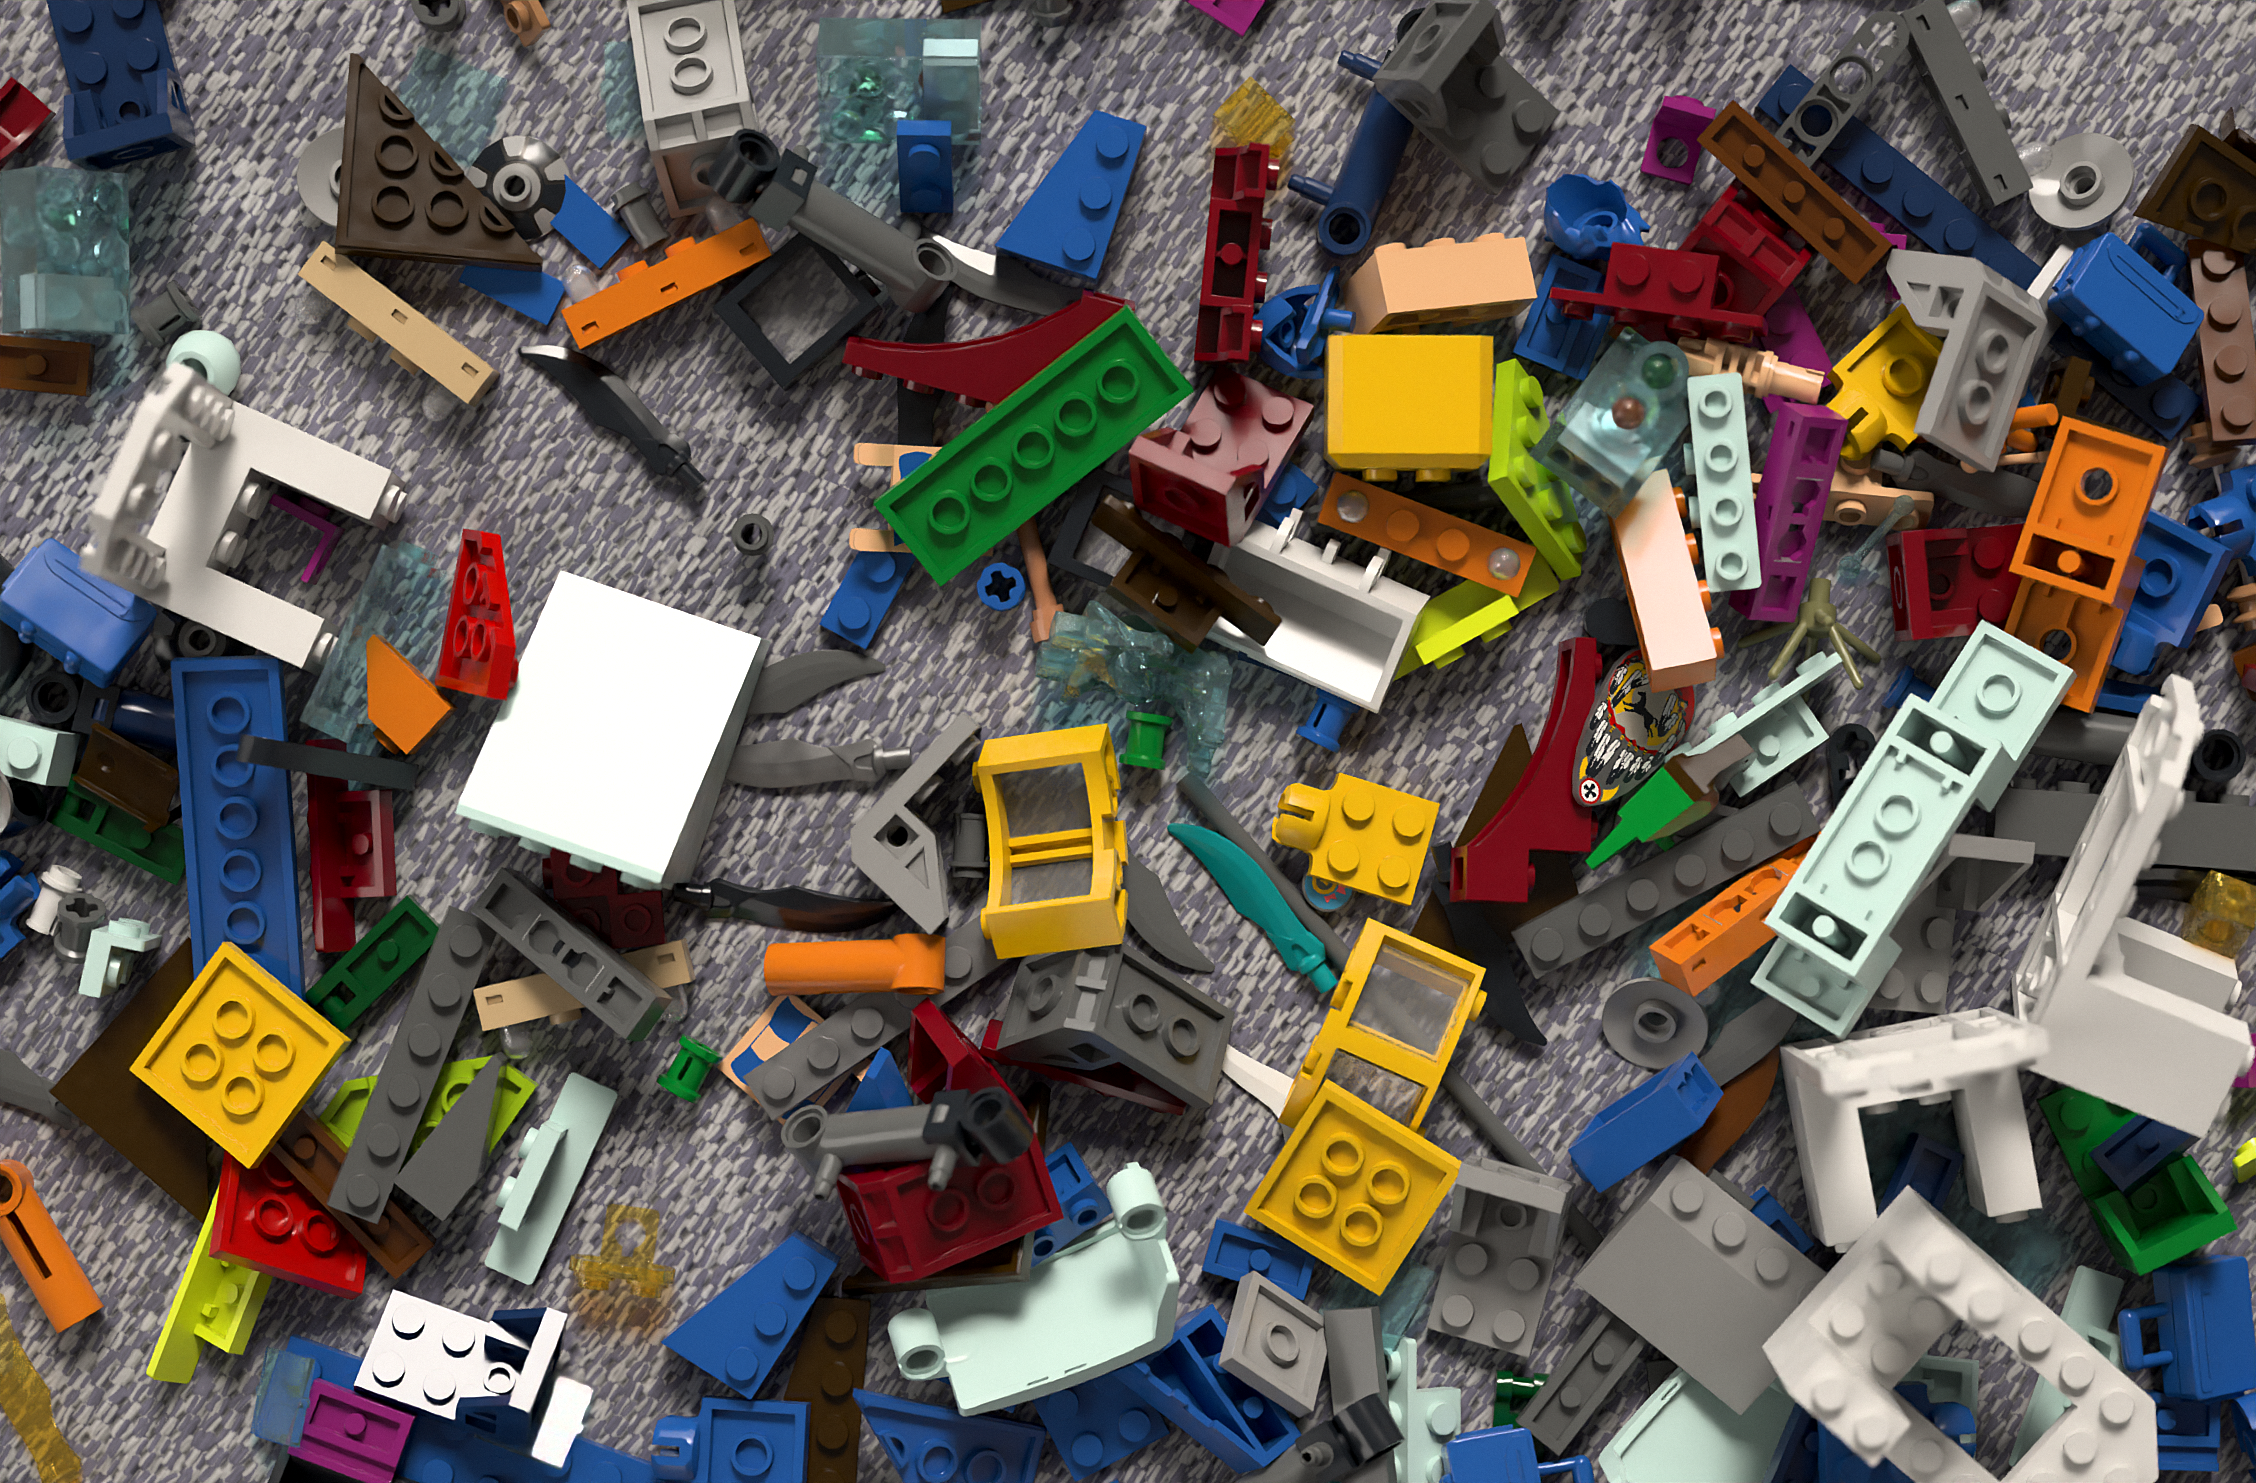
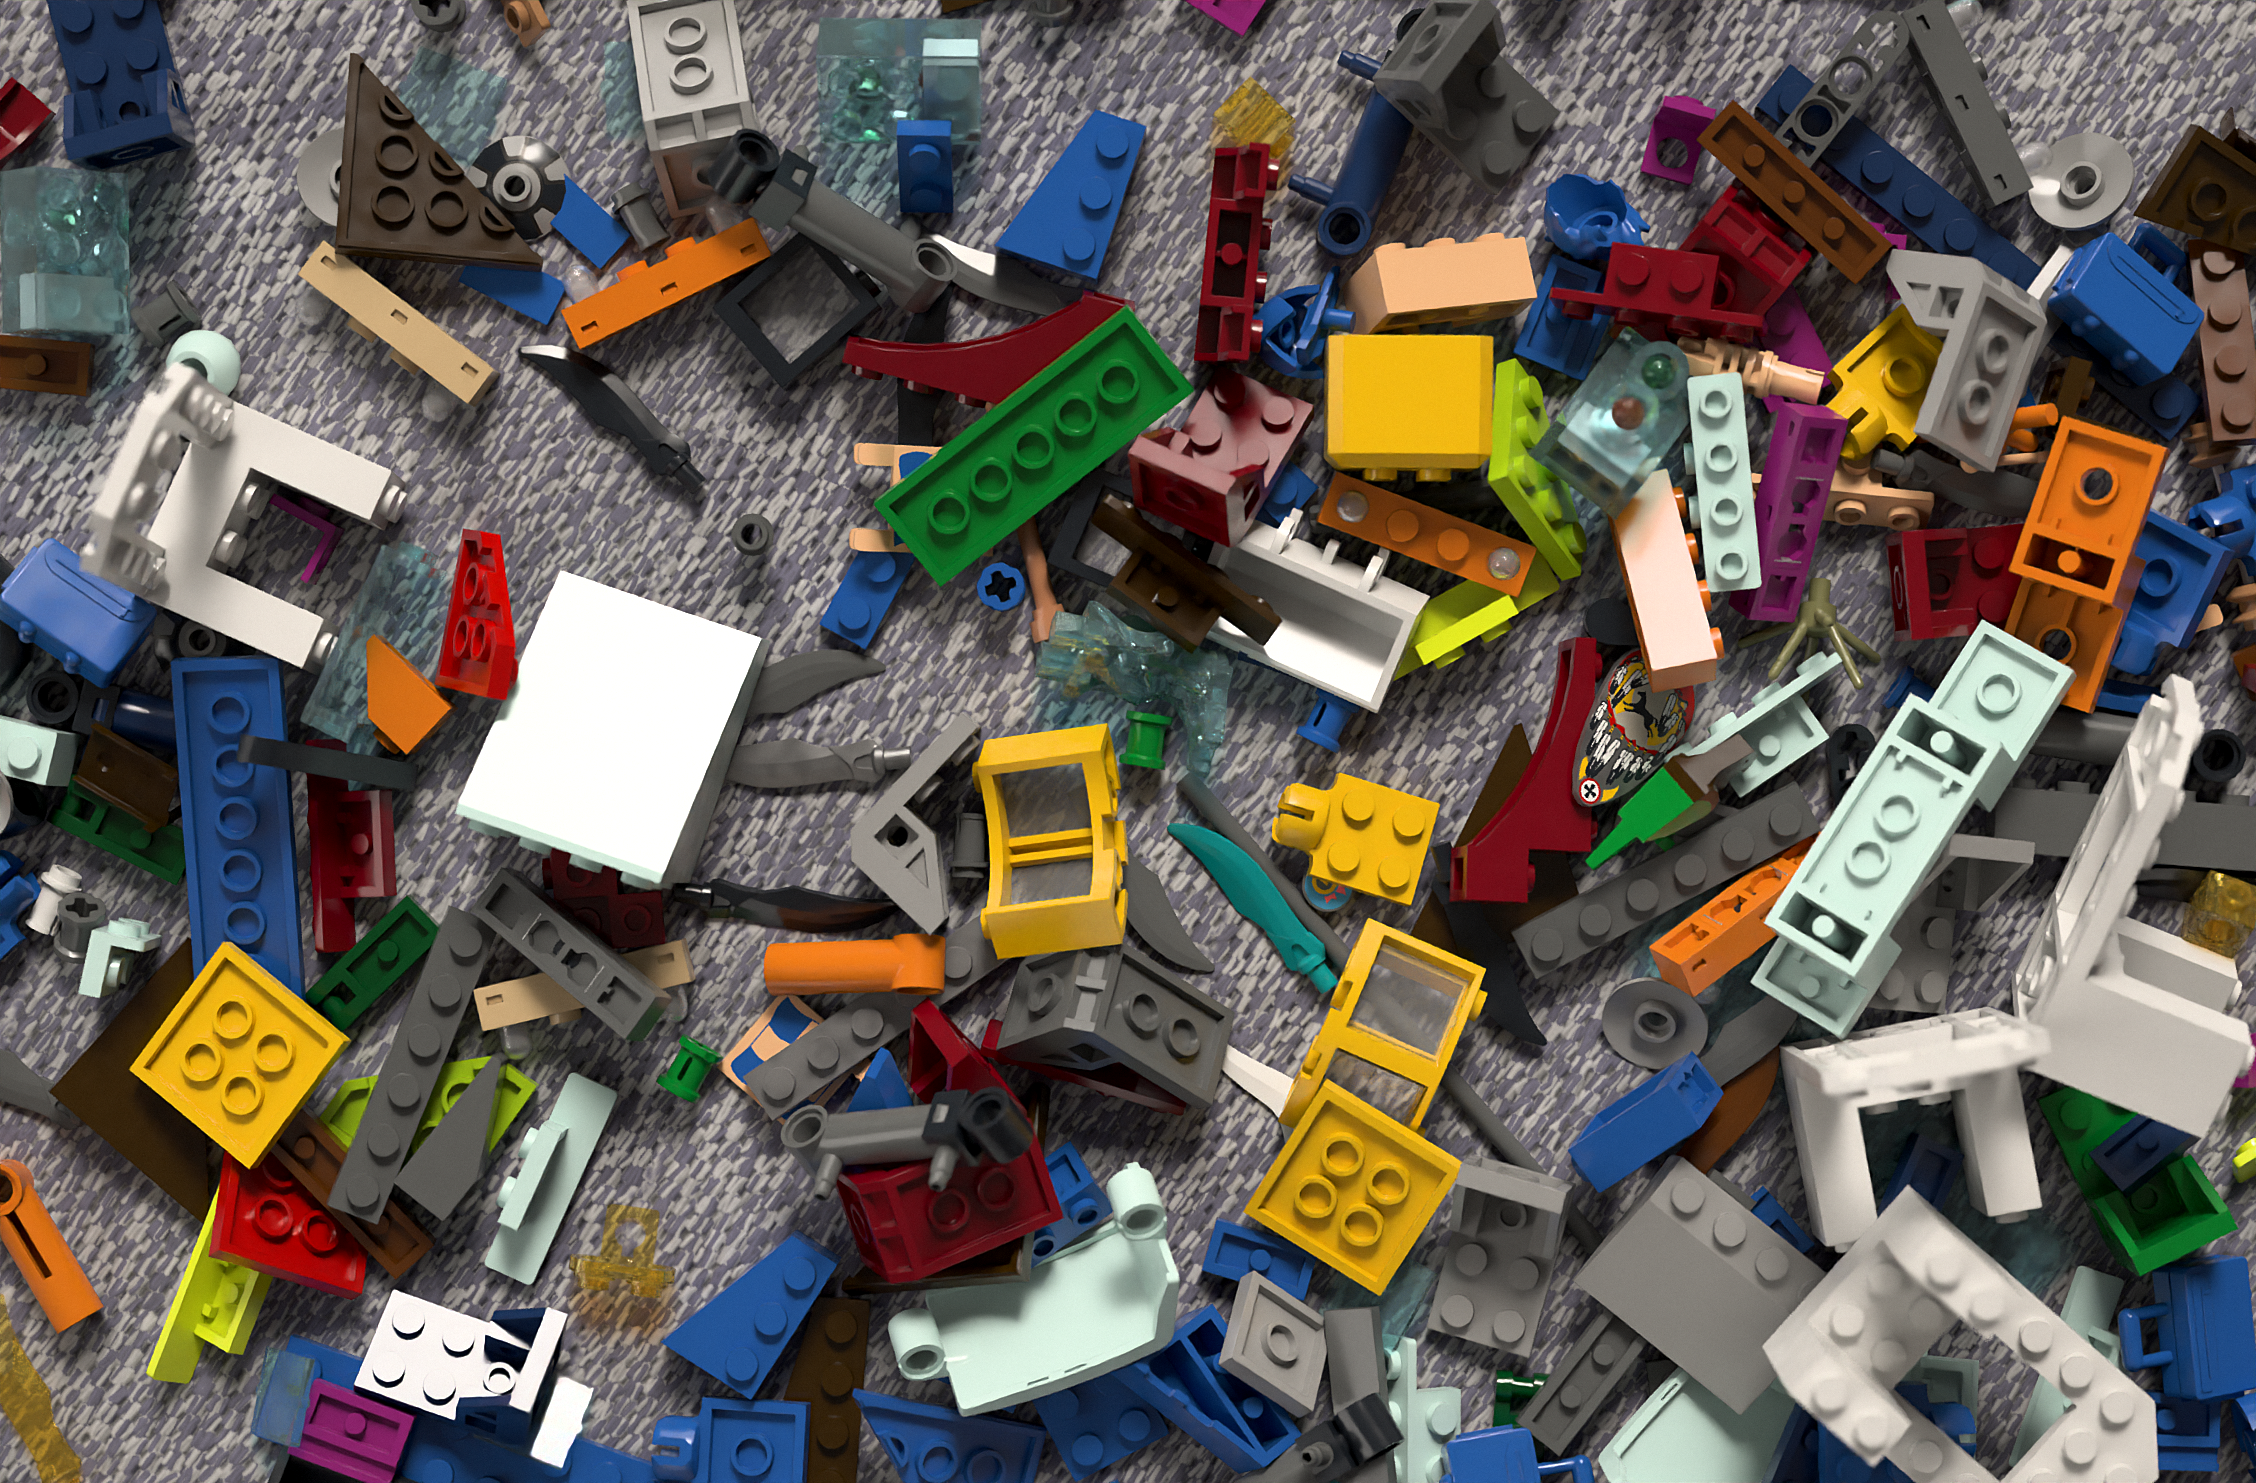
clear light blue hinge [1839,495,1915,579] -> none

